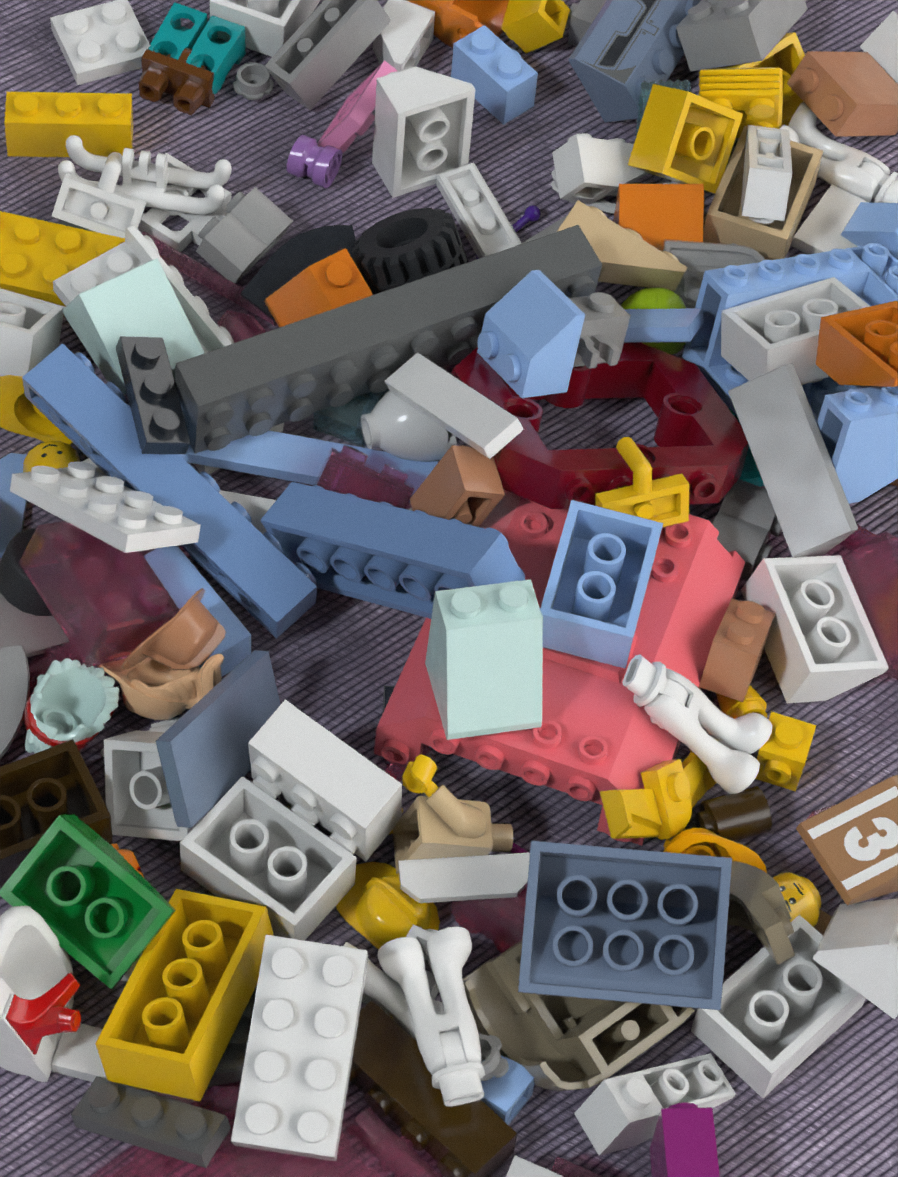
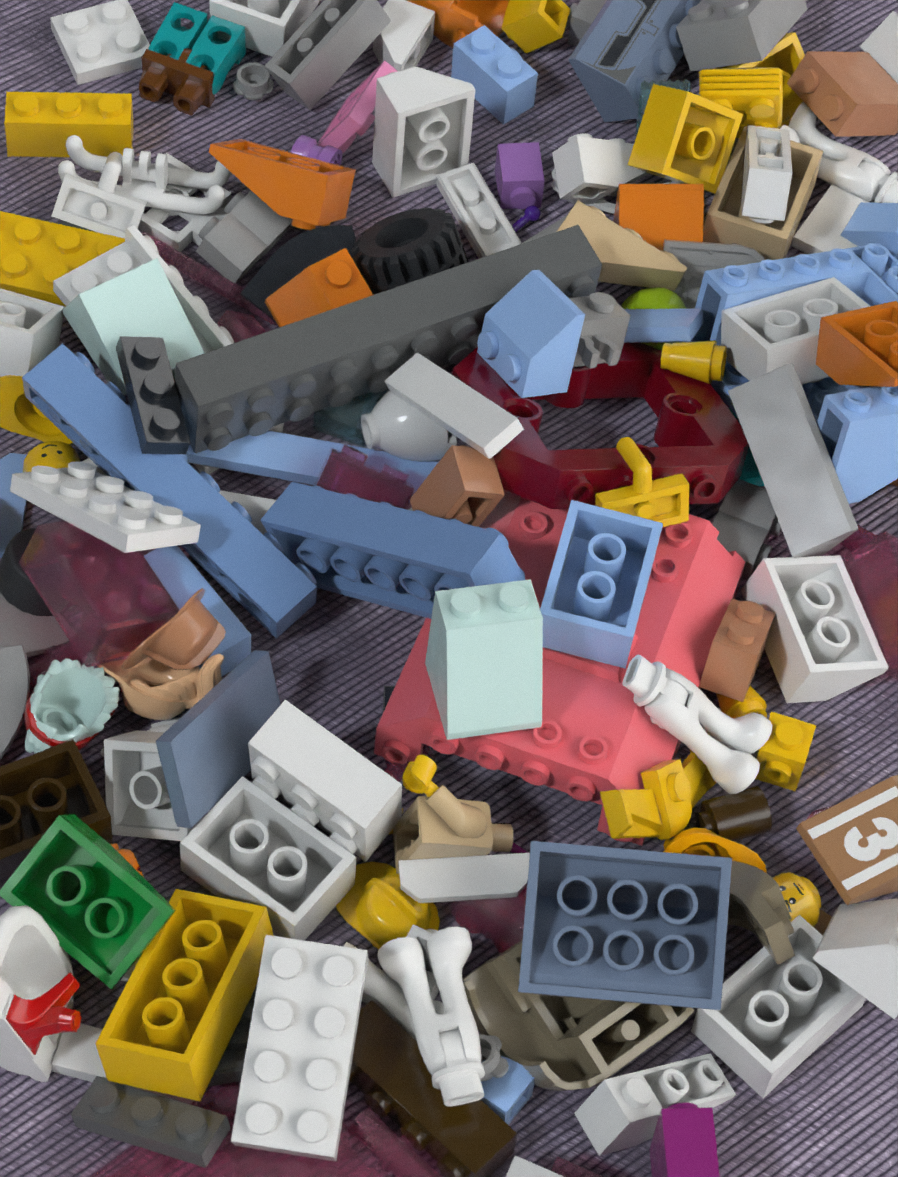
none -> orange slope [209,139,356,230]
none -> medium lavender brick [495,142,545,209]
none -> yellow cone [661,340,727,384]

